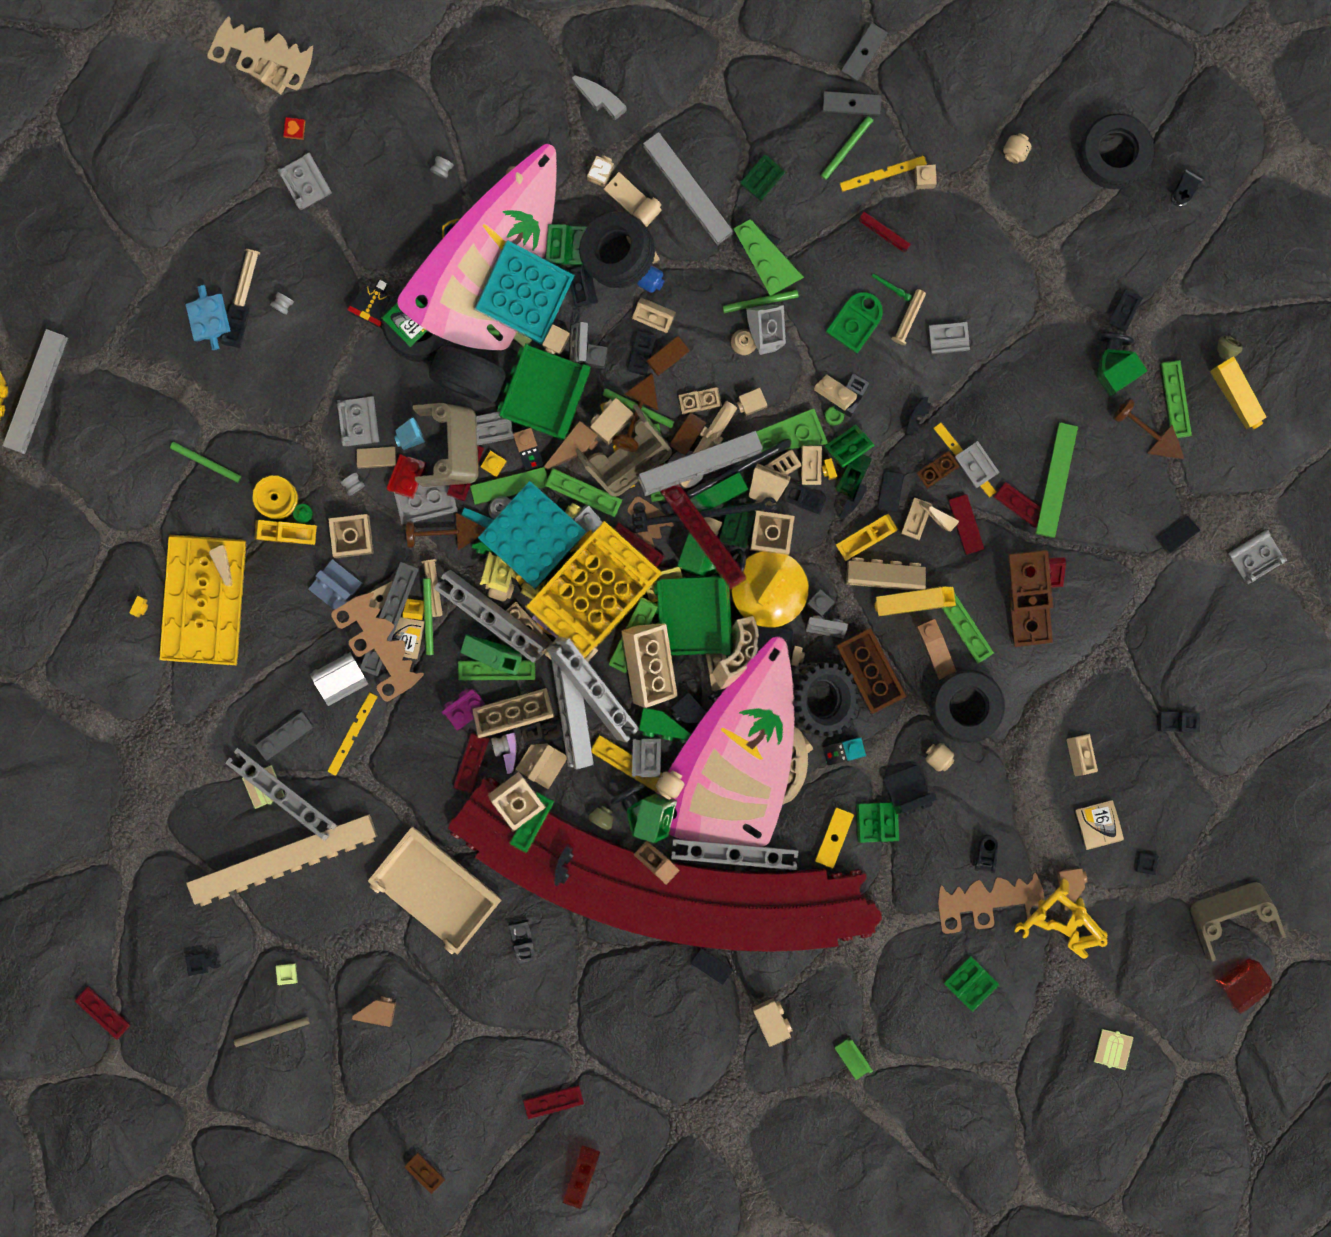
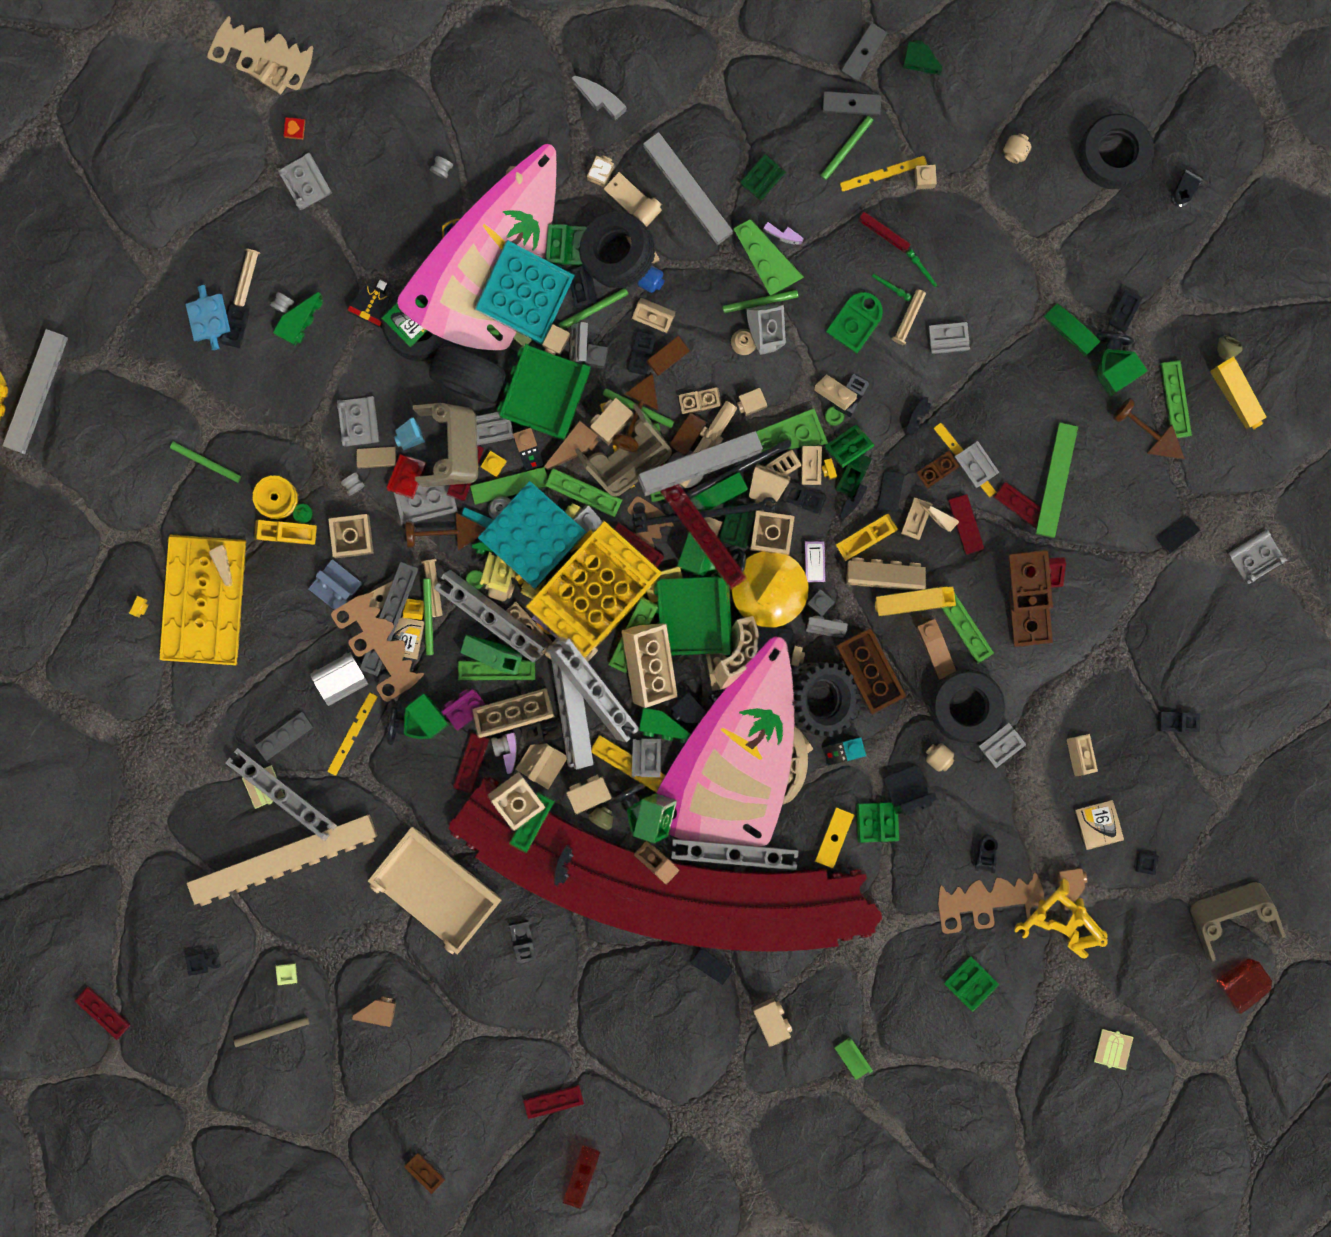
tan head [656,770,684,800] -> none
none -> green slope [273,292,323,346]
none -> green piece [387,694,450,745]
none -> bright green tile [466,570,485,590]
none -> bright green bar [558,288,628,330]
none -> tan brick [567,775,612,814]
none -> lavender slope [763,222,803,245]
none -> white slope [805,541,825,582]
none -> dark green slope [903,40,943,76]
none -> green piece [906,249,938,287]
none -> light grey plate [978,723,1026,768]
none -> green slope [1044,303,1100,357]

